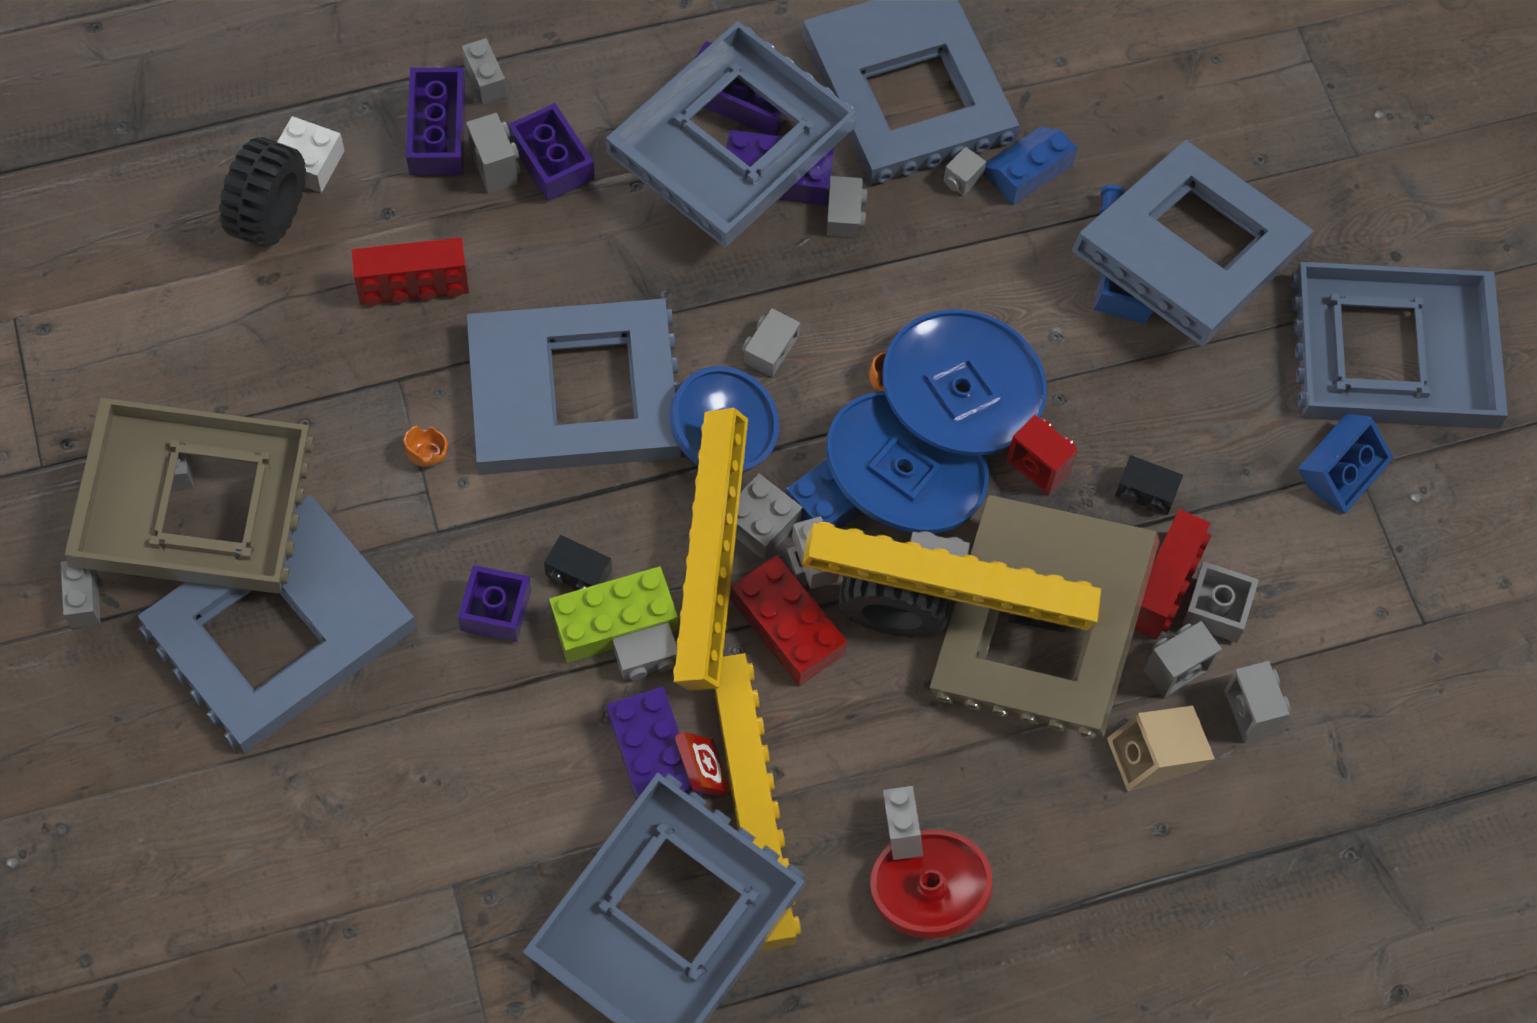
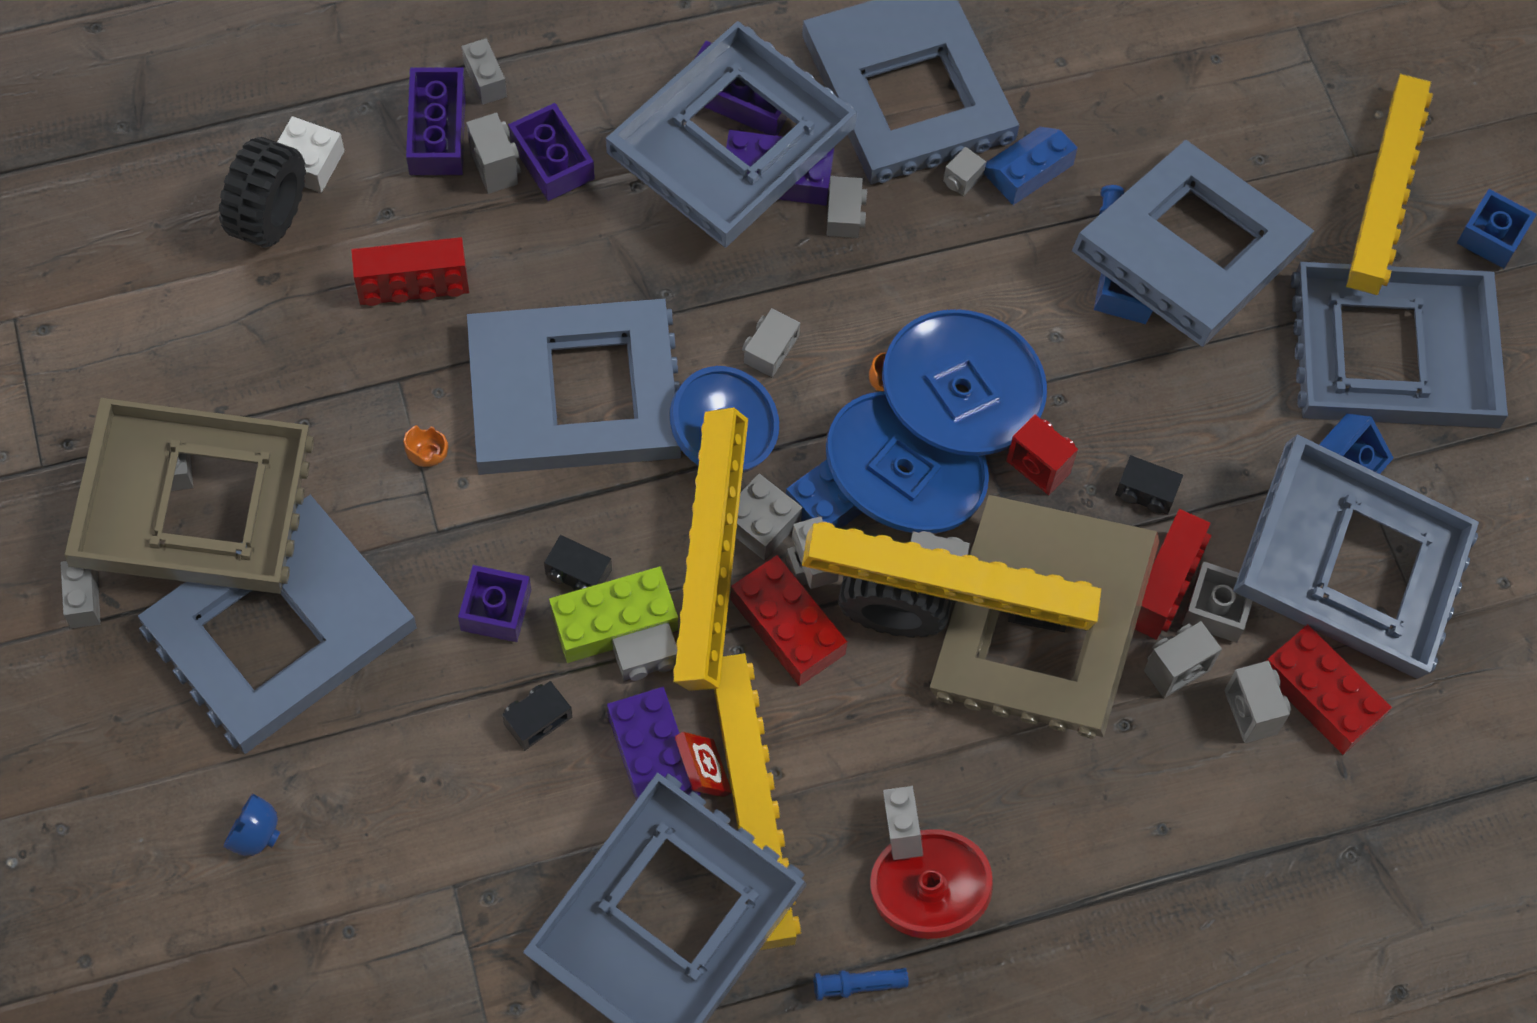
tan slope [1107,706,1215,792] -> none
none -> blue cylinder [224,794,280,856]
none -> black brick [502,681,572,751]
none -> blue pin [813,968,909,1001]
none -> sand blue panel [1233,434,1479,679]
none -> red brick [1266,624,1392,755]
none -> yellow brick [1346,74,1433,295]
none -> blue brick [1457,189,1537,269]

